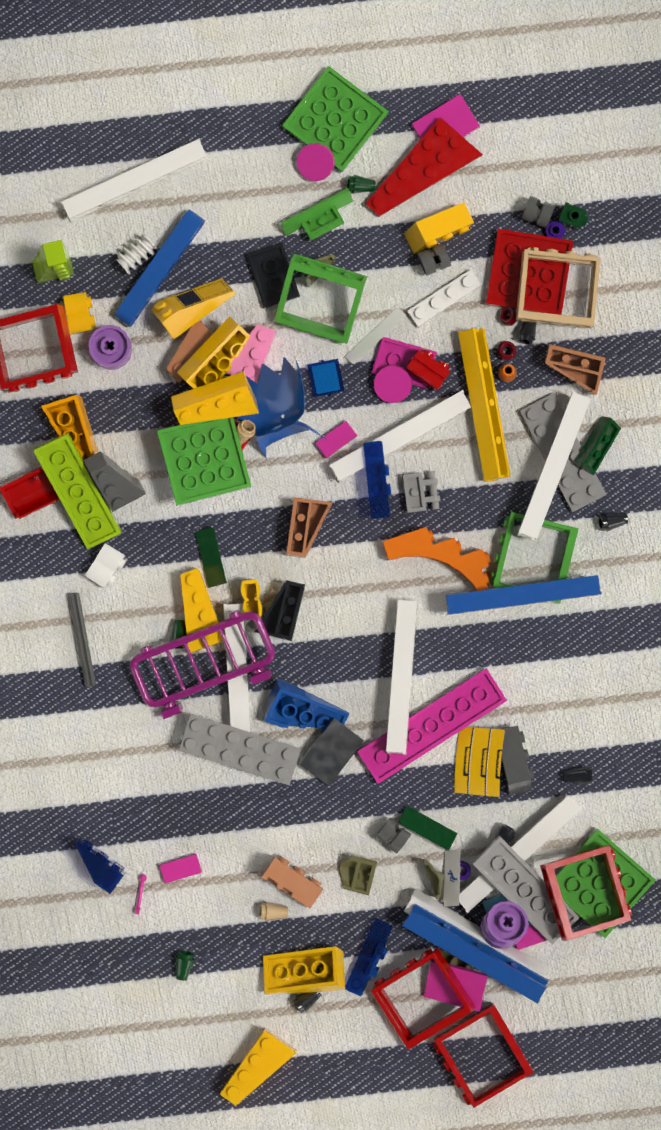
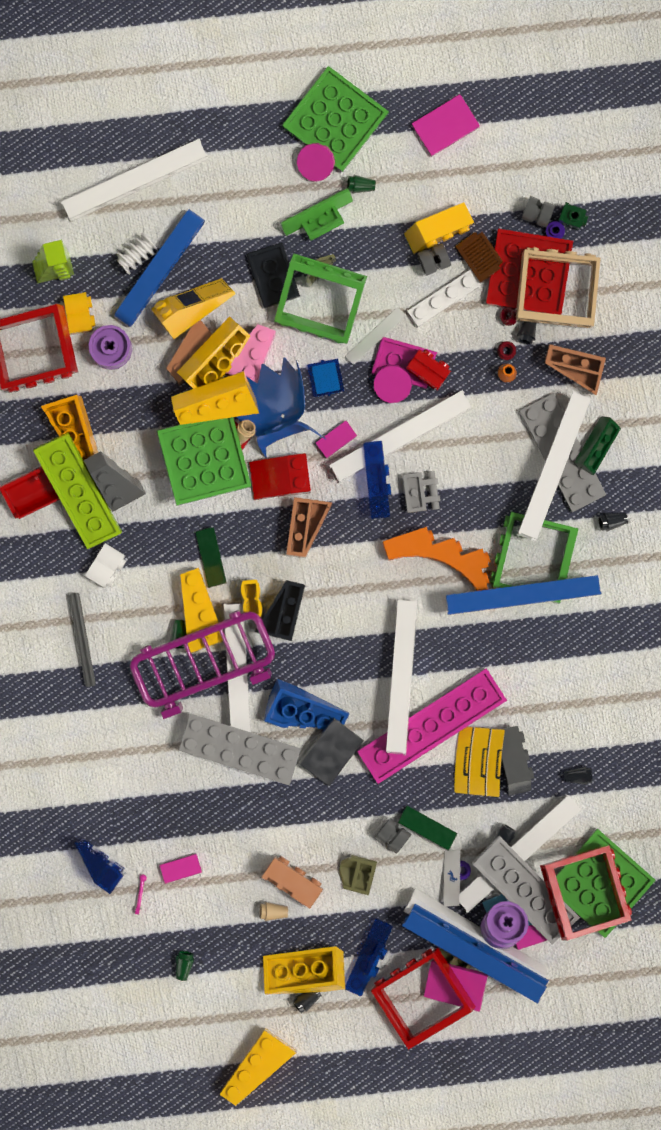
red wing [365,117,483,217] -> none
olive slope [423,860,444,899] -> none
red window [433,1003,534,1108] -> none
yellow tile [458,328,511,482] -> none
none -> red slope [249,453,311,500]
none -> reddish brown window [456,232,503,283]

